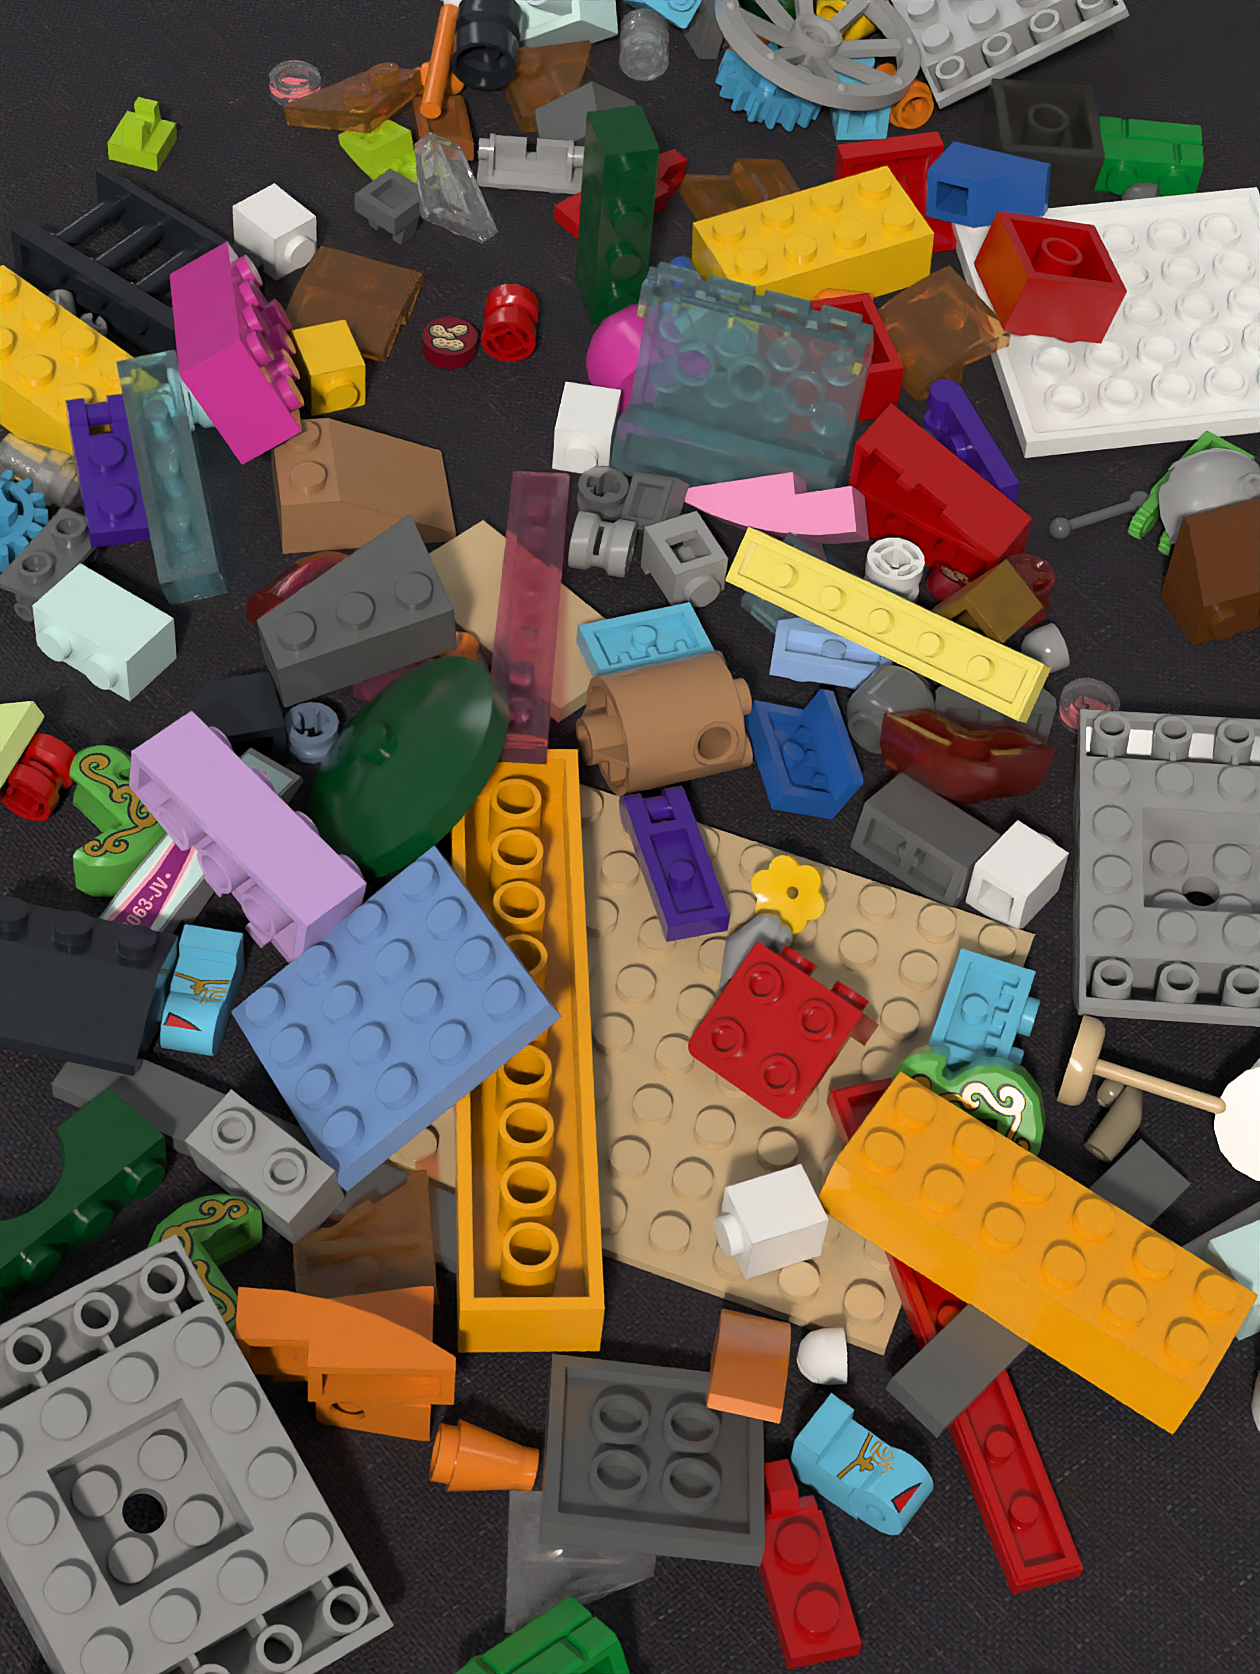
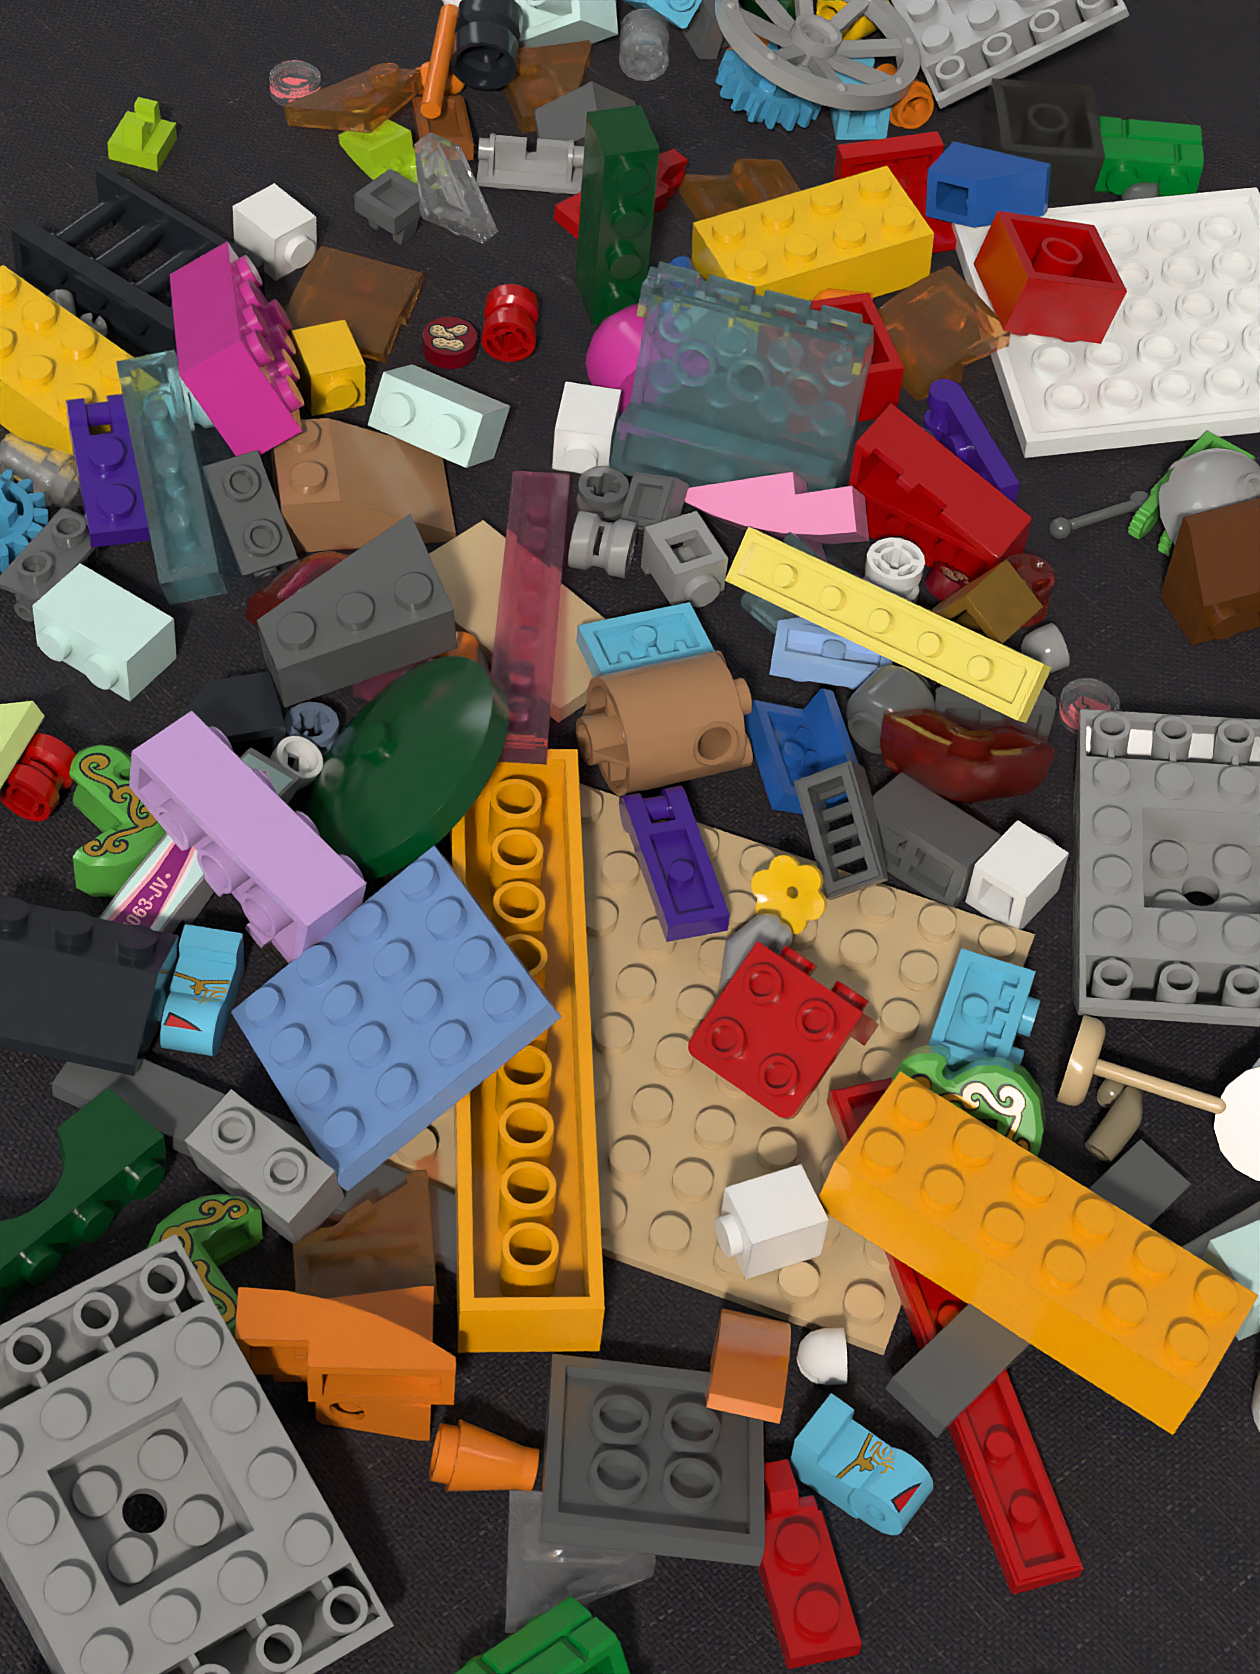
none -> dark grey hinge [201,450,298,579]
none -> white hinge [270,736,323,791]
none -> light aqua brick [368,364,510,468]
none -> dark grey slope [794,760,888,900]

